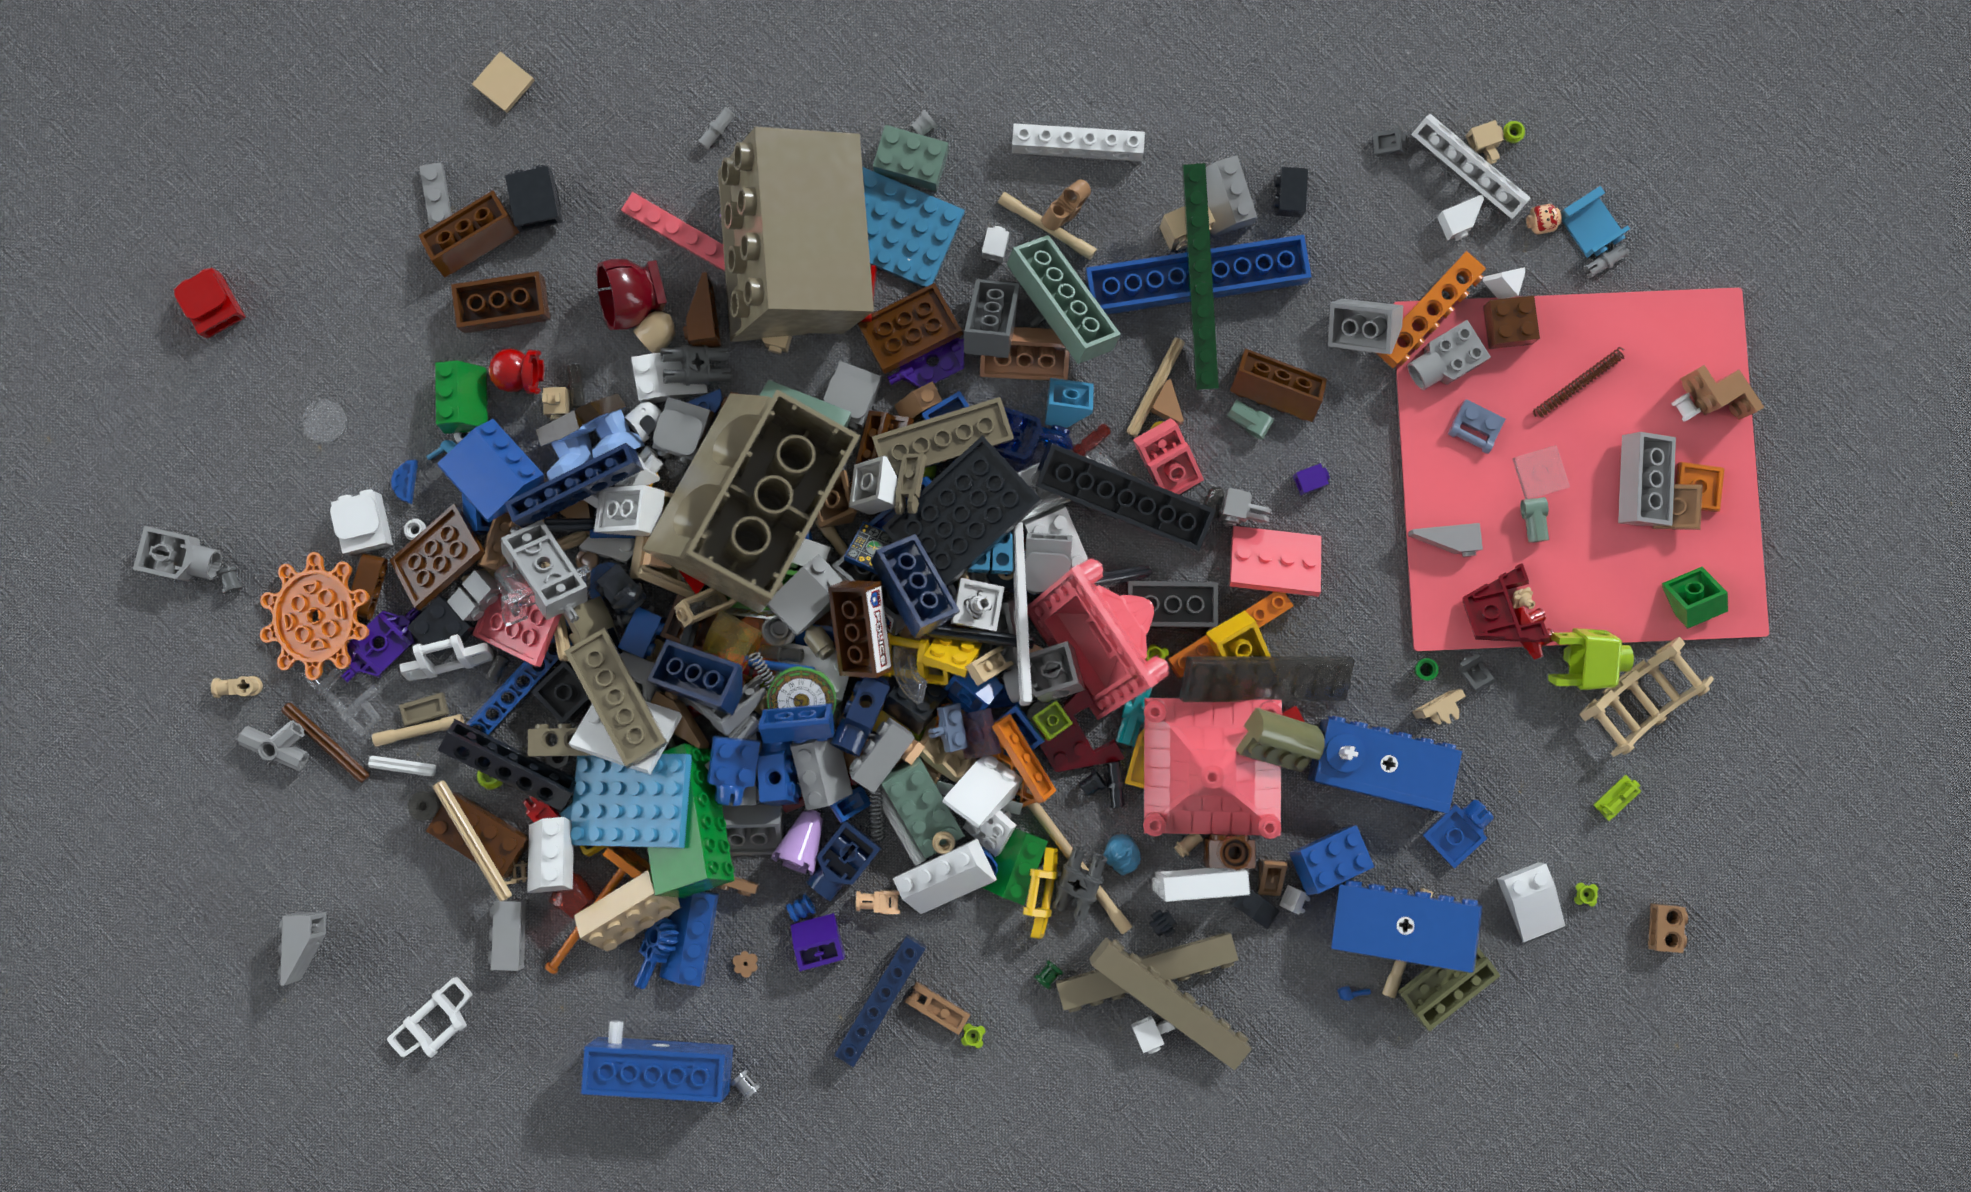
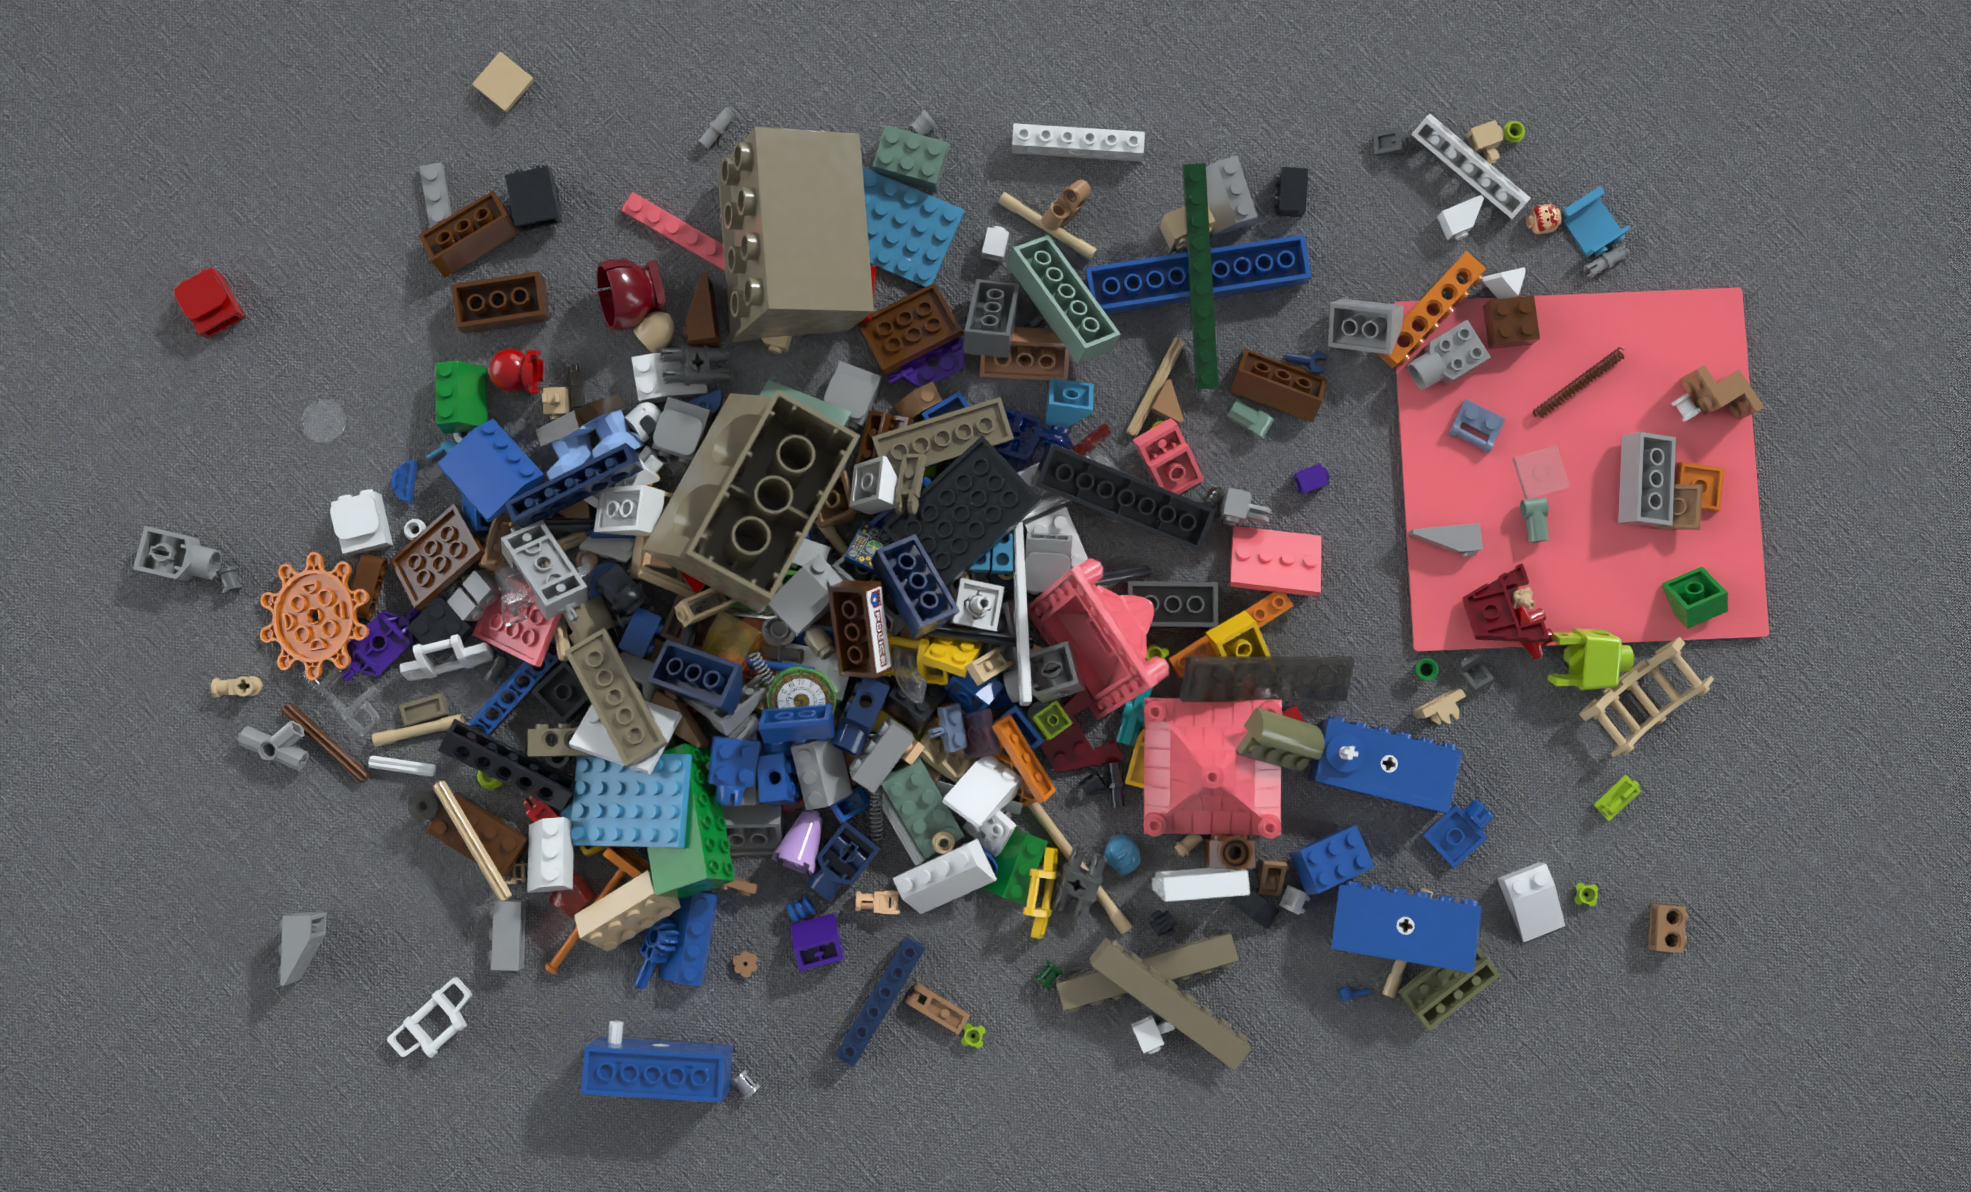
none -> dark blue bar [1285,351,1328,374]

